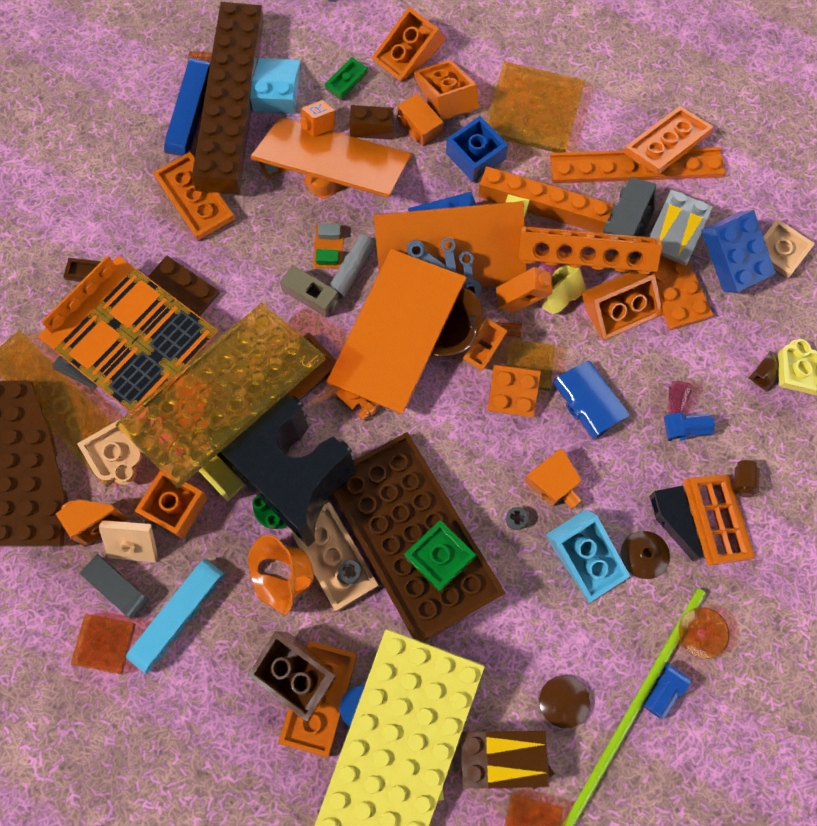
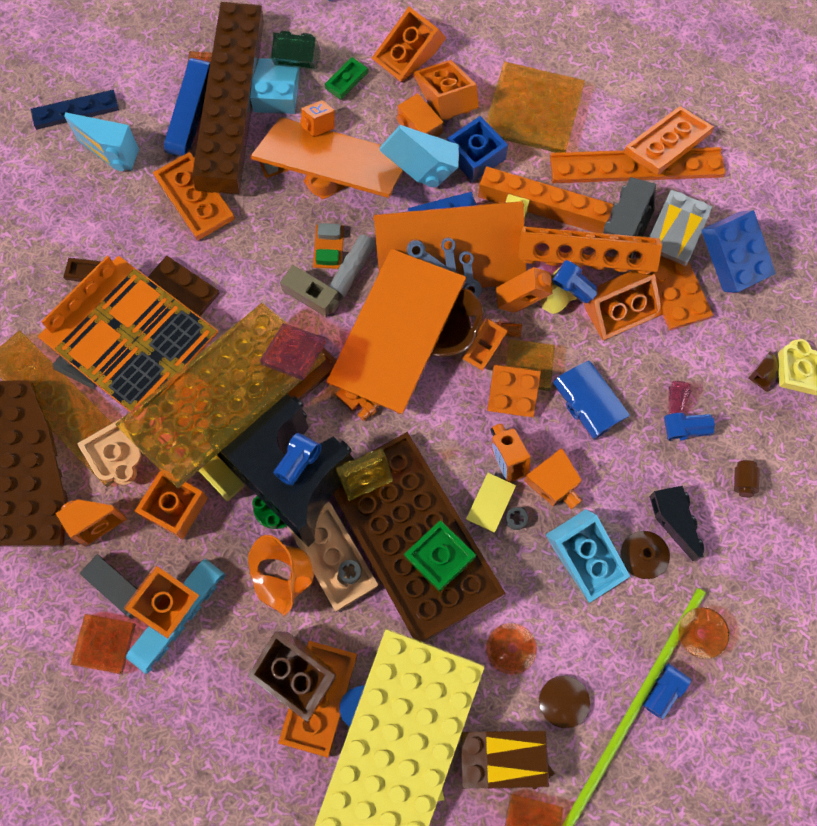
light nougat plate [99,520,158,562] -> none
reddish brown brick [349,105,394,140] -> none
orange piece [683,474,755,566] -> none
light nougat plate [763,219,815,278] -> none
none -> dark blue plate [31,89,119,130]
none -> medium azure slope [64,112,139,171]
none -> orange slope [124,565,199,639]
none -> clear pink tile [260,323,326,380]
none -> clear green slope [271,31,321,69]
none -> blue piece [273,433,321,486]
none -> clear yellow plate [336,448,393,500]
none -> medium azure slope [380,125,459,187]
none -> light yellow piece [466,473,516,533]
none -> clear orange dish [486,623,537,675]
none -> orange torso [490,424,531,483]
none -> blue piece [552,260,598,303]

